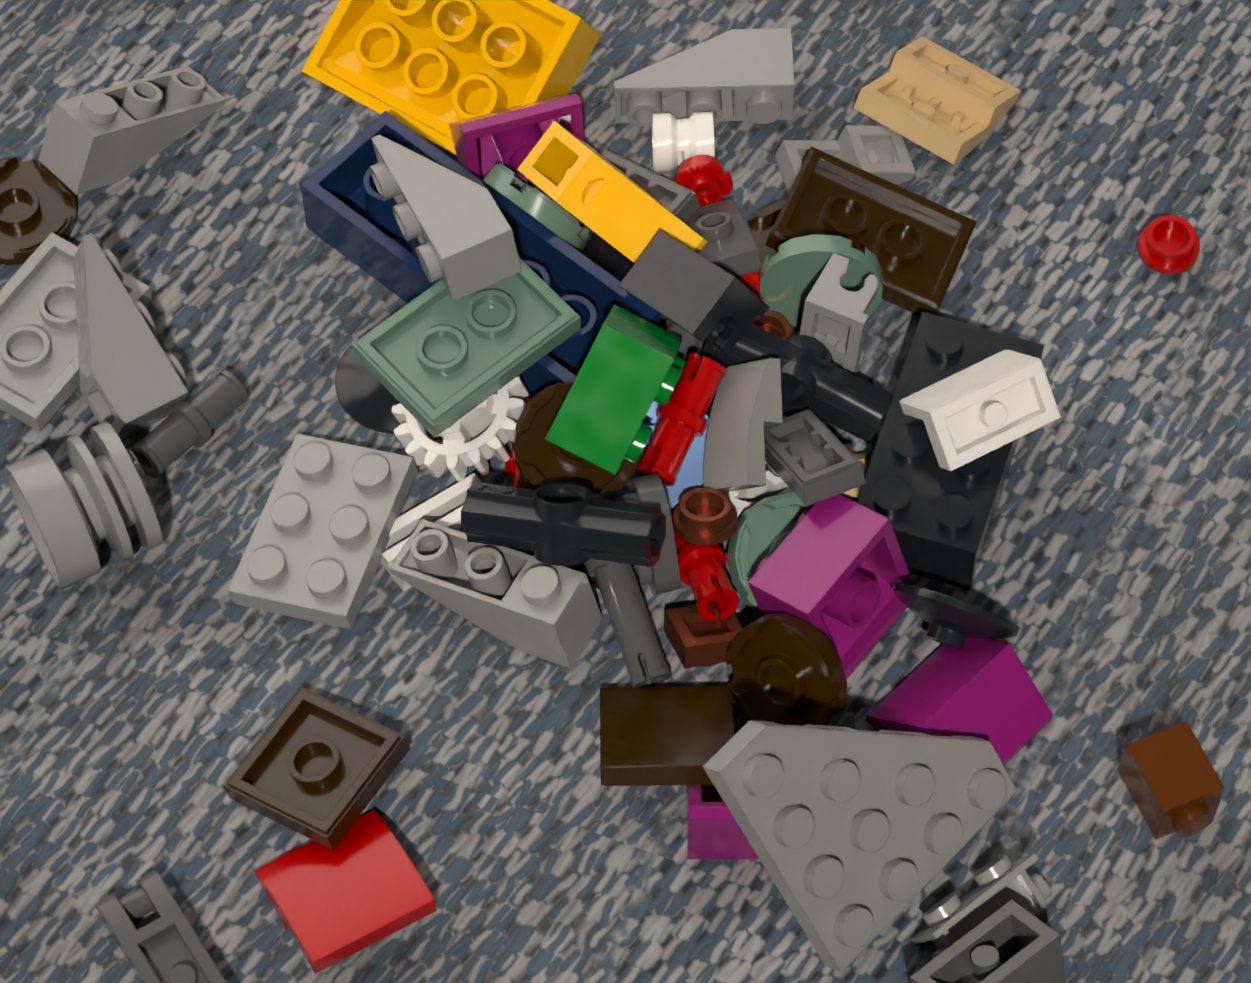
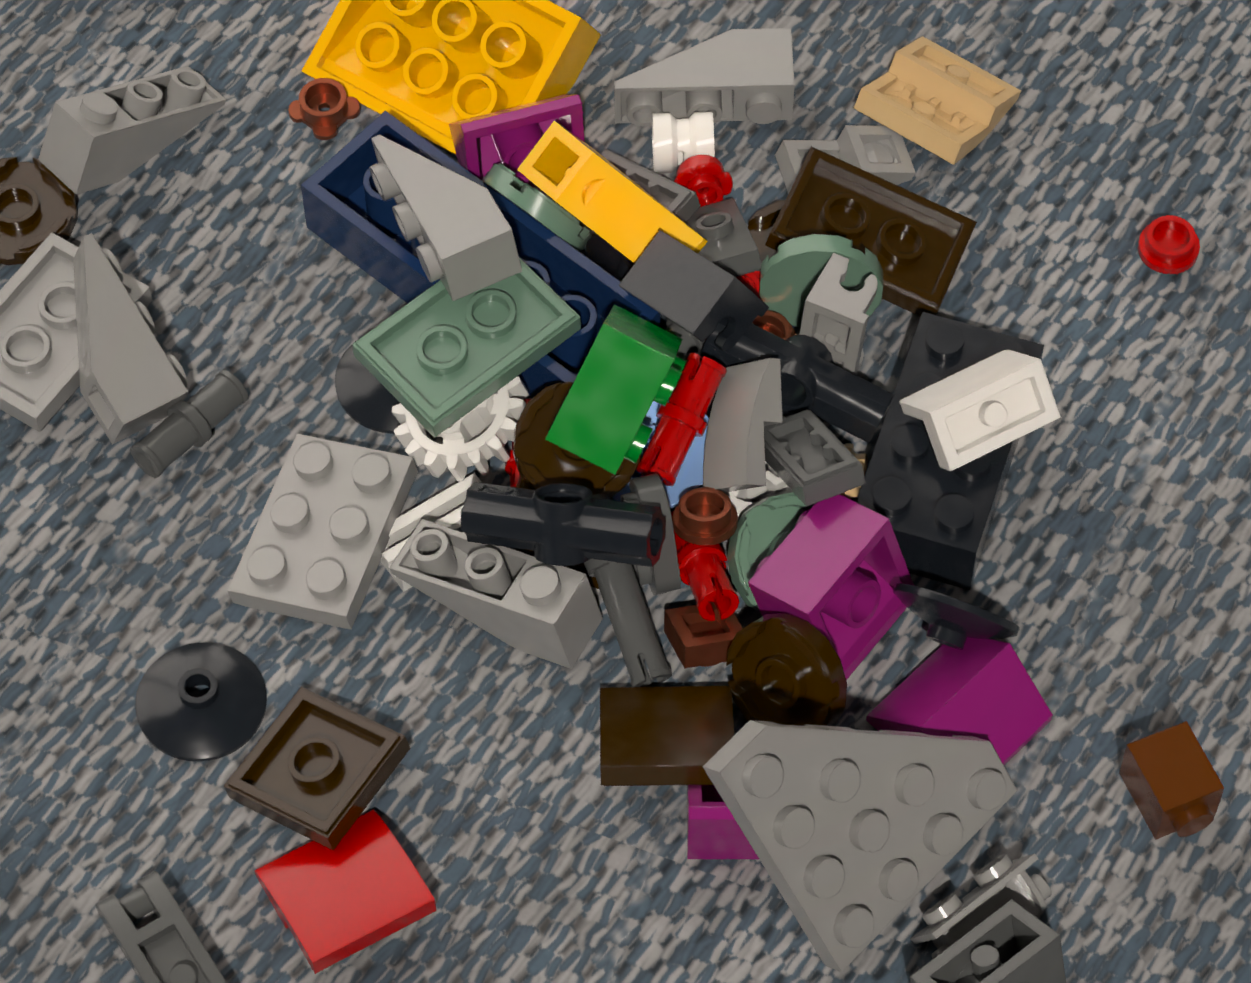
light grey wheel [4,421,163,590] -> none
none -> black dish [135,642,267,761]
none -> copper plate [288,78,360,140]

